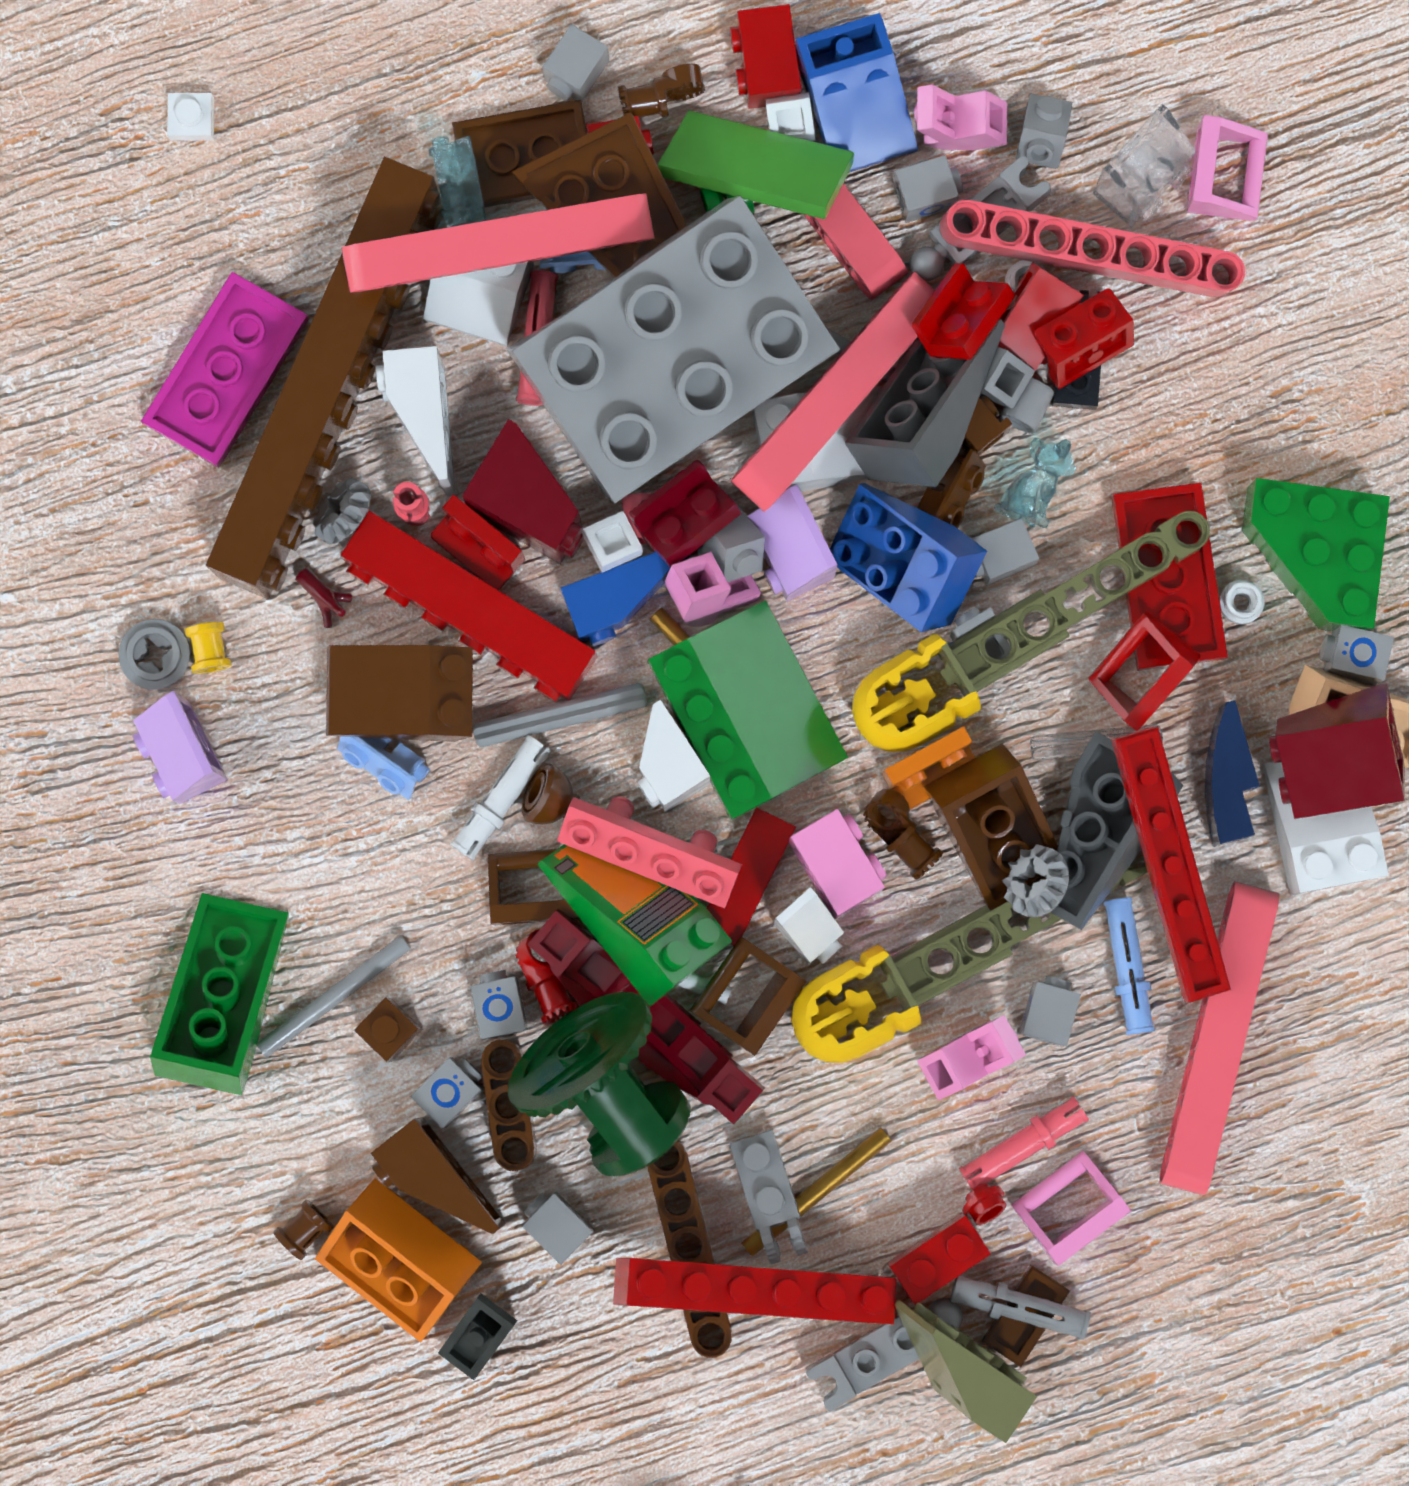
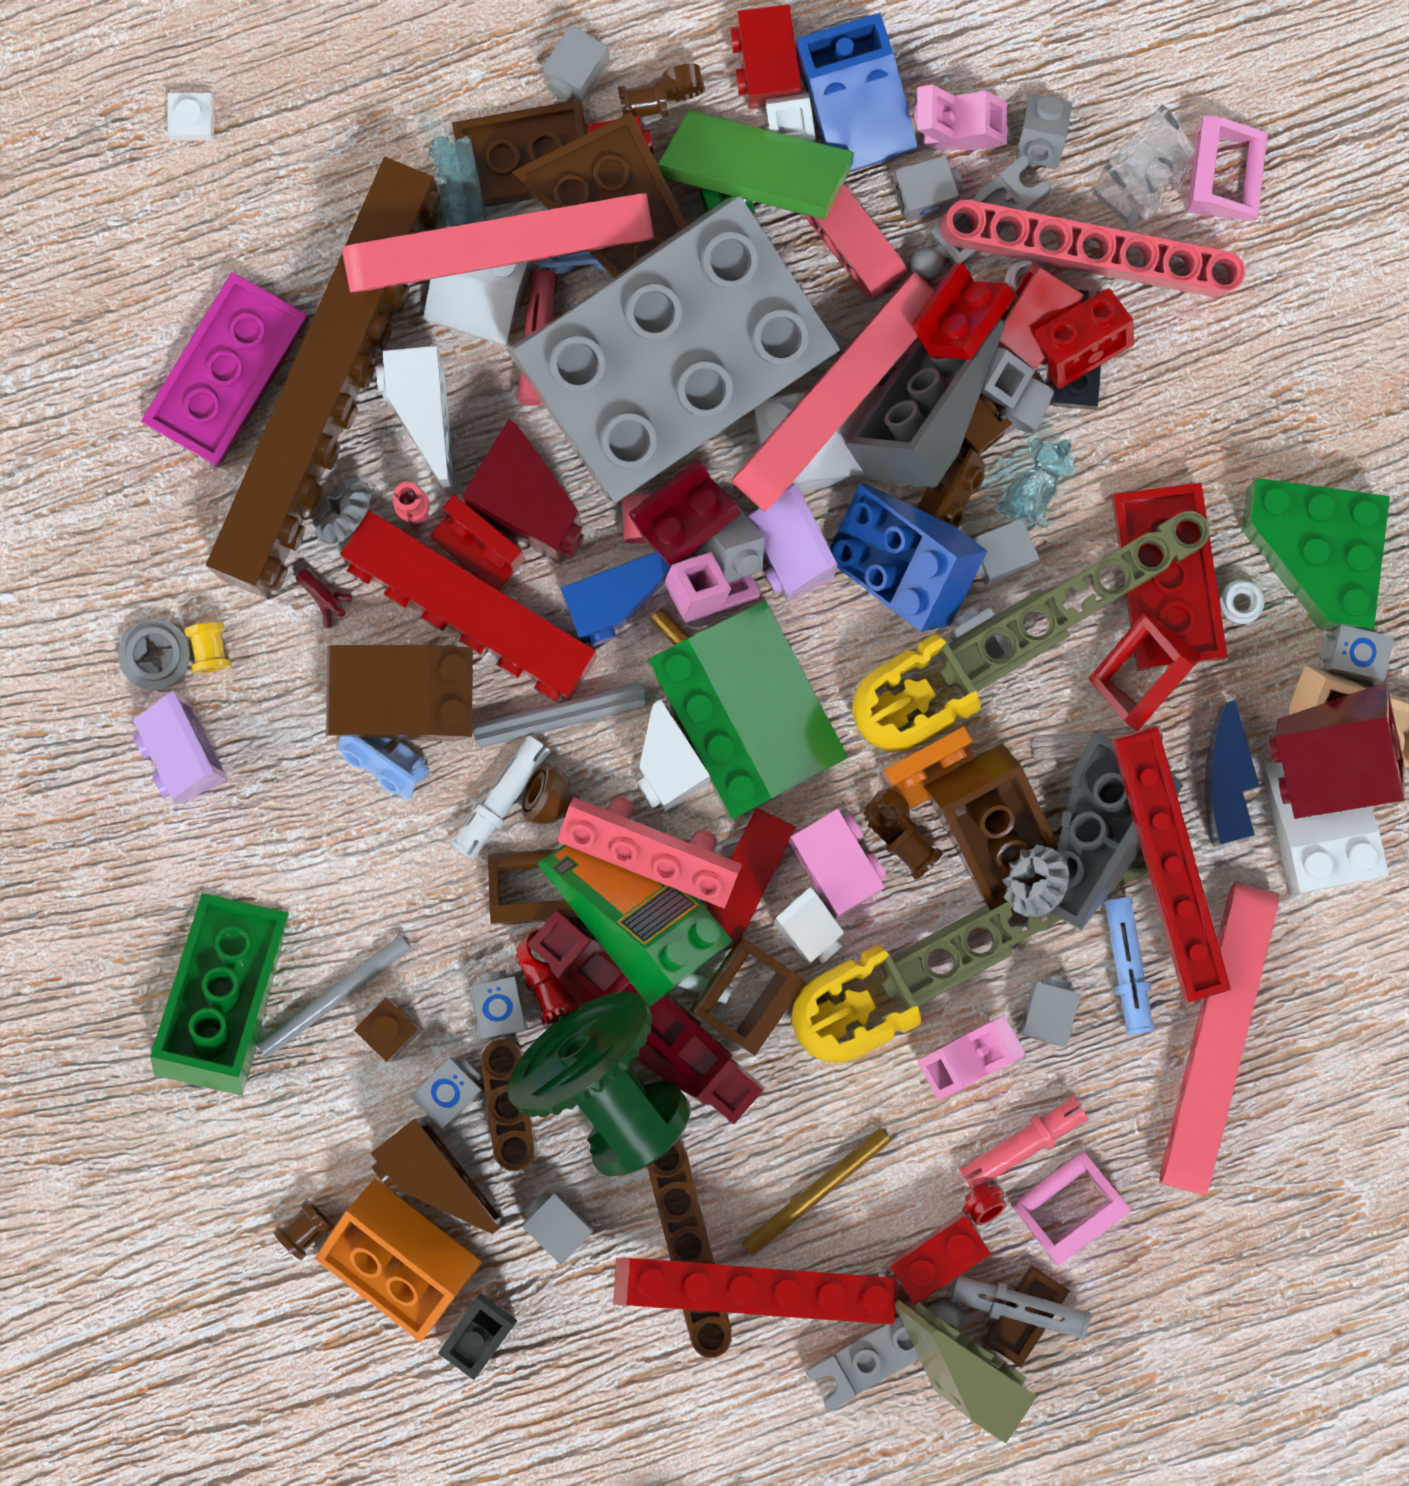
white plate [583,511,643,573] -> none
light grey hinge [730,1130,808,1265] -> none

